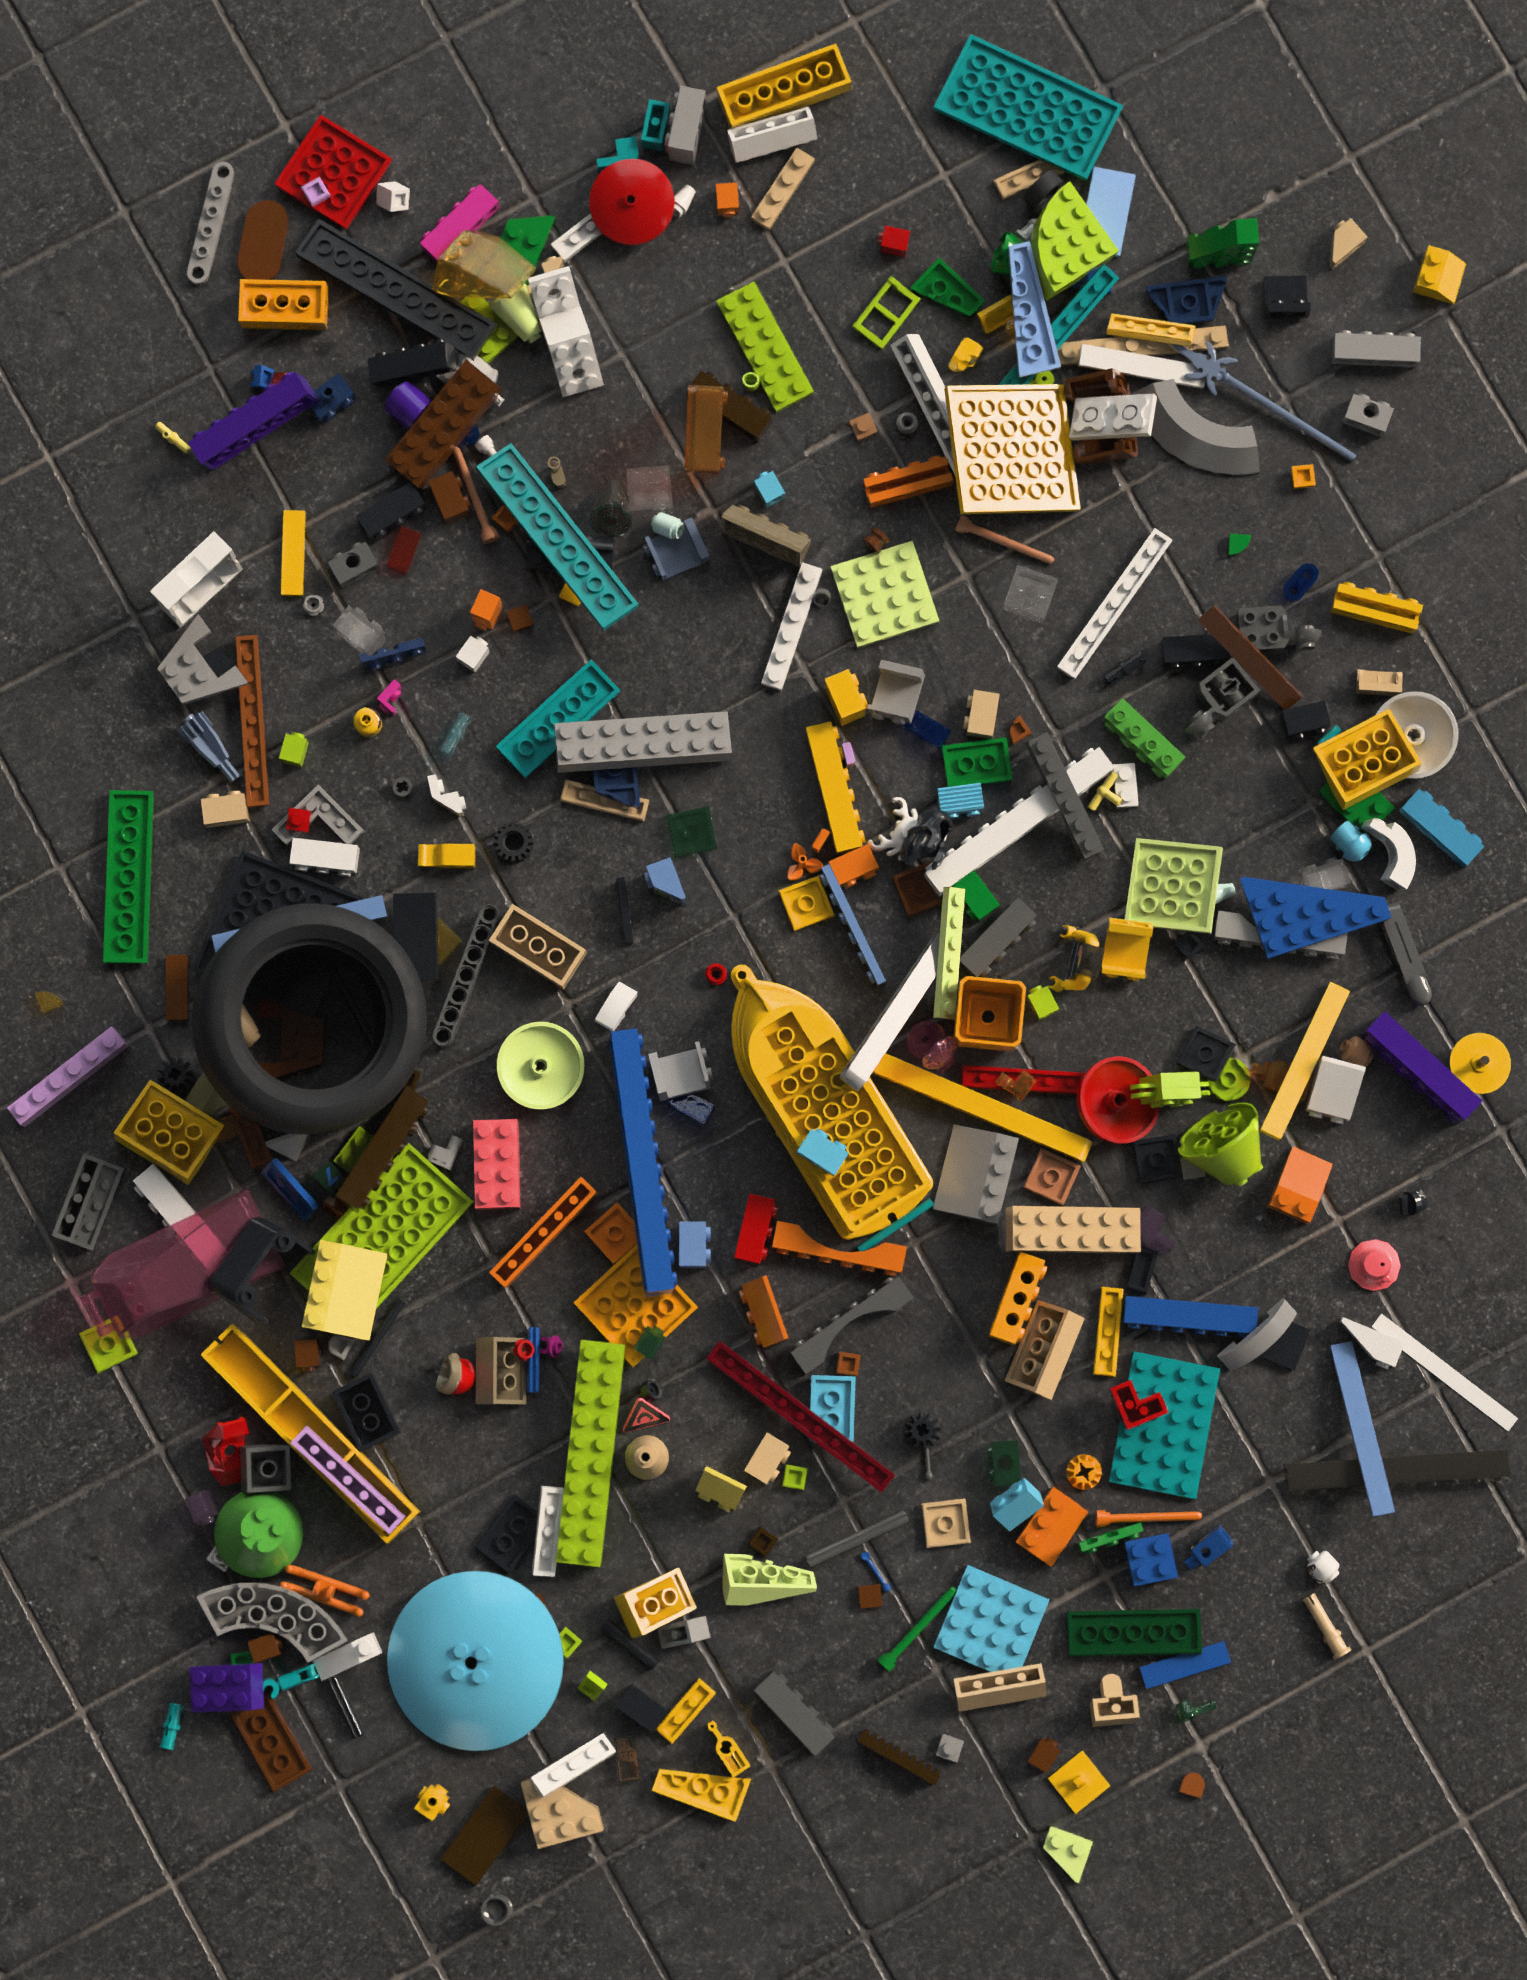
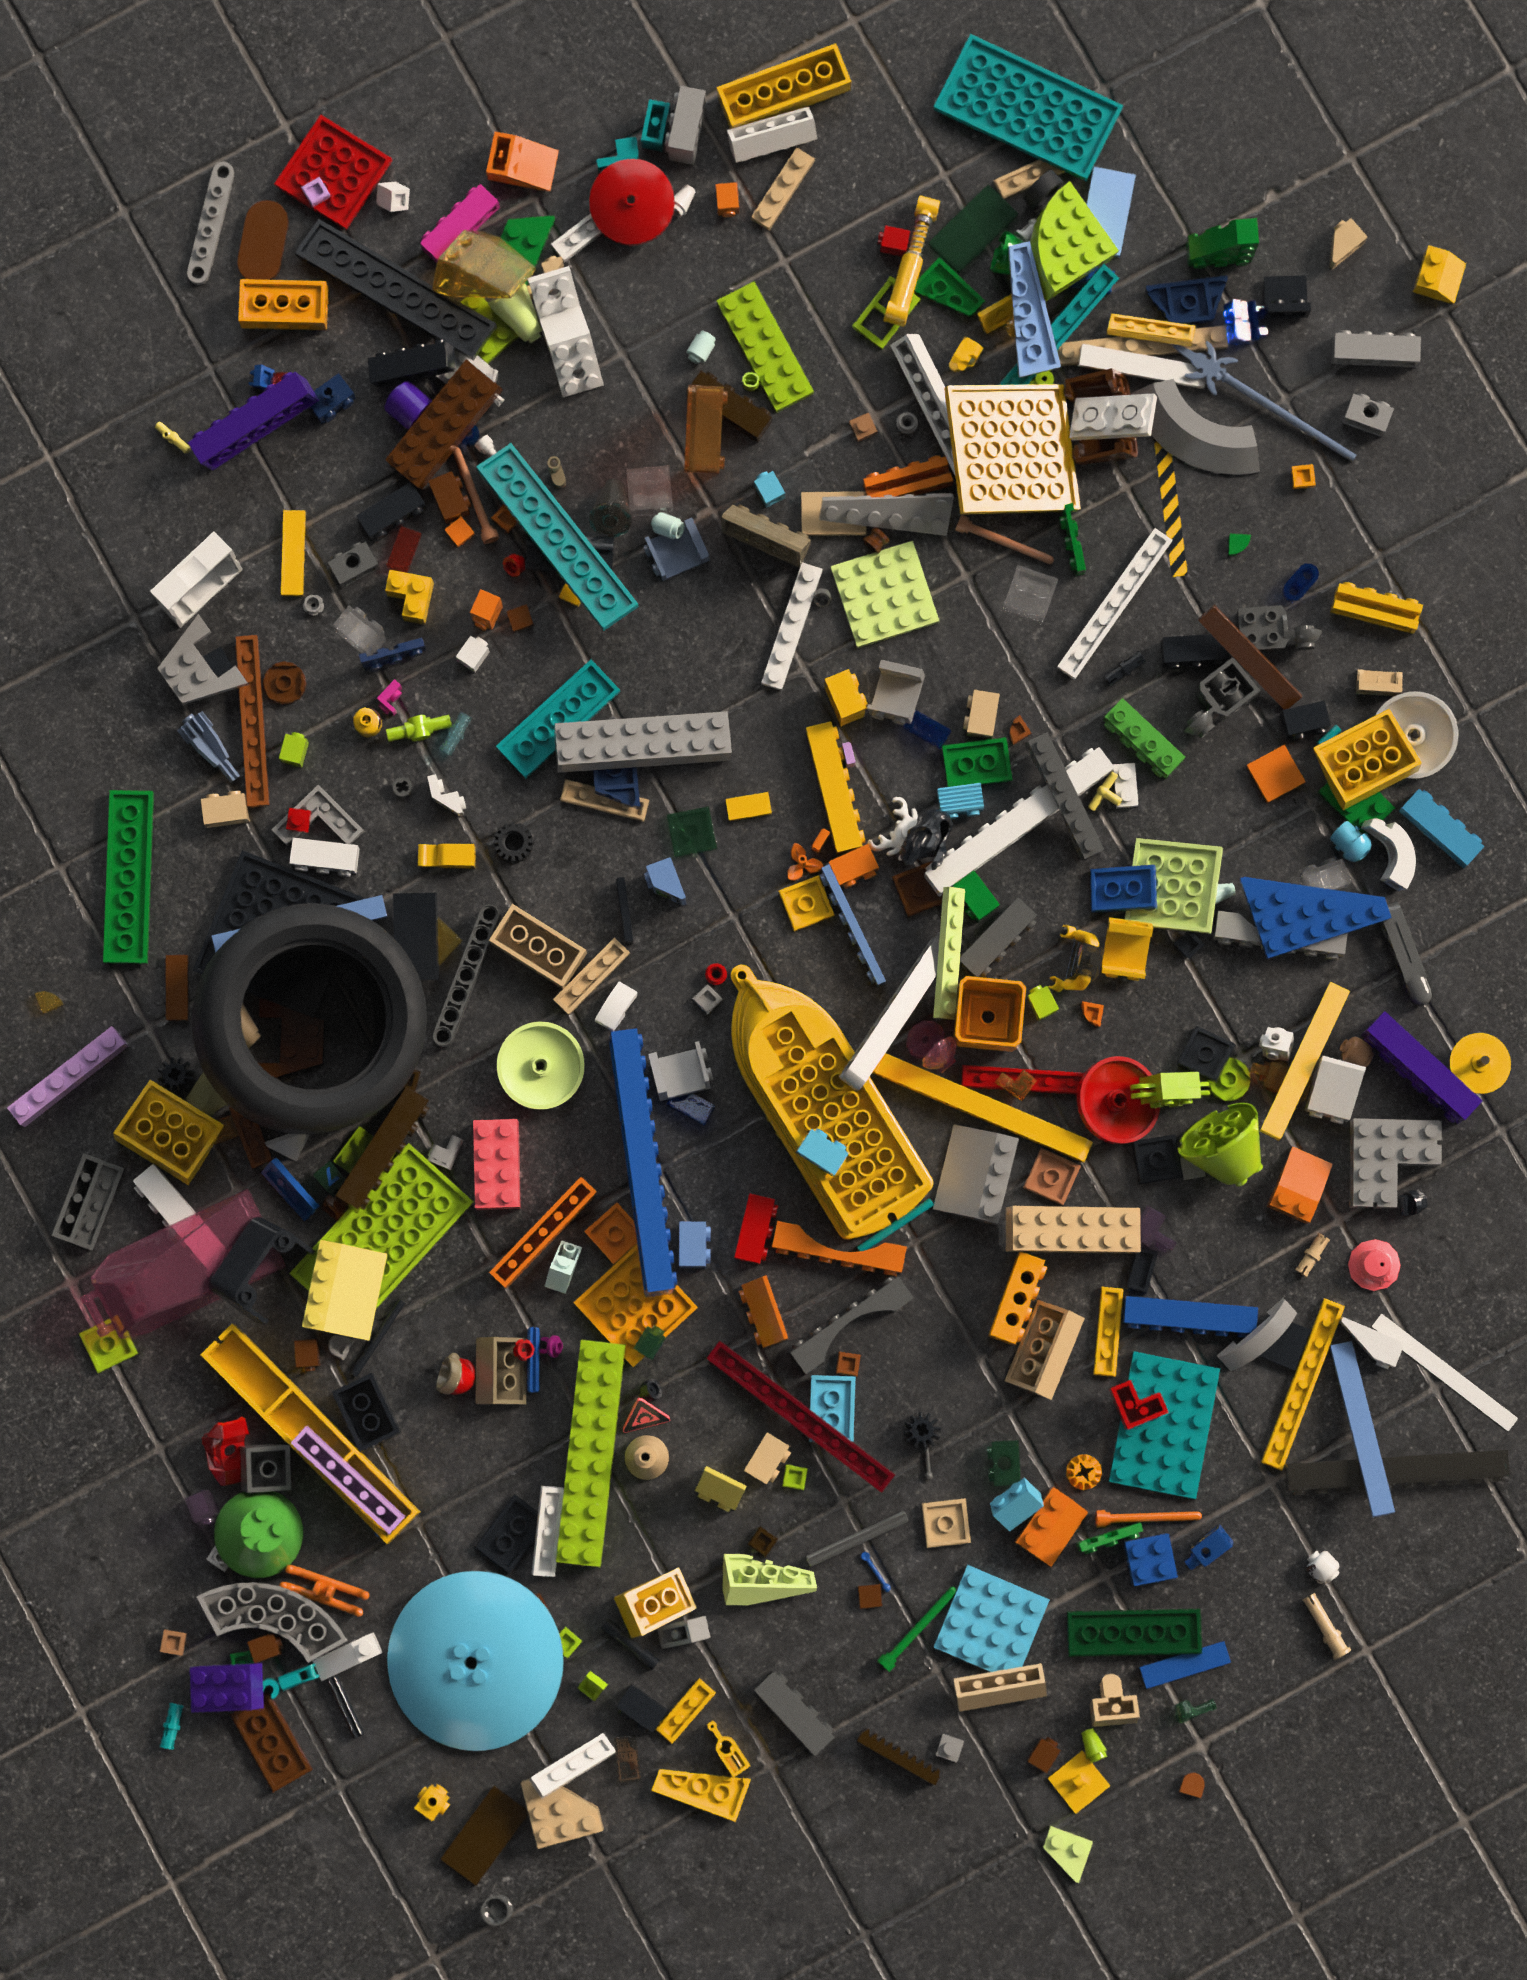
none -> medium nougat plate [160,1630,187,1656]
none -> reddish brown tile [263,661,307,705]
none -> yellow brick [385,570,434,625]
none -> lime pin [386,715,452,742]
none -> orange tile [444,517,475,547]
none -> orange slope [486,132,559,192]
none -> red tile [503,554,525,577]
none -> light aqua slope [545,1240,582,1293]
none -> tan plate [553,938,630,1015]
none -> light aqua brick [686,331,716,364]
none -> light grey tile [692,984,723,1015]
none -> yellow tile [726,792,772,821]
none -> tan tile [801,492,866,536]
none -> light grey wing [819,493,954,536]
none -> yellow piece [884,195,940,327]
none -> clear green tile [928,184,1019,274]
none -> green wing [1059,503,1086,576]
none -> lime cone [1081,1728,1107,1763]
none -> orange tile [1082,1001,1104,1027]
none -> blue tile [1090,865,1157,913]
none -> sticker [1153,437,1188,577]
none -> clear blue hips [1223,299,1268,345]
none -> orange tile [1246,744,1306,803]
none -> white brick [1259,1027,1294,1061]
none -> yellow tile [1260,1298,1345,1471]
none -> tan pin [1295,1233,1330,1277]
none -> light grey piece [1349,1118,1442,1209]

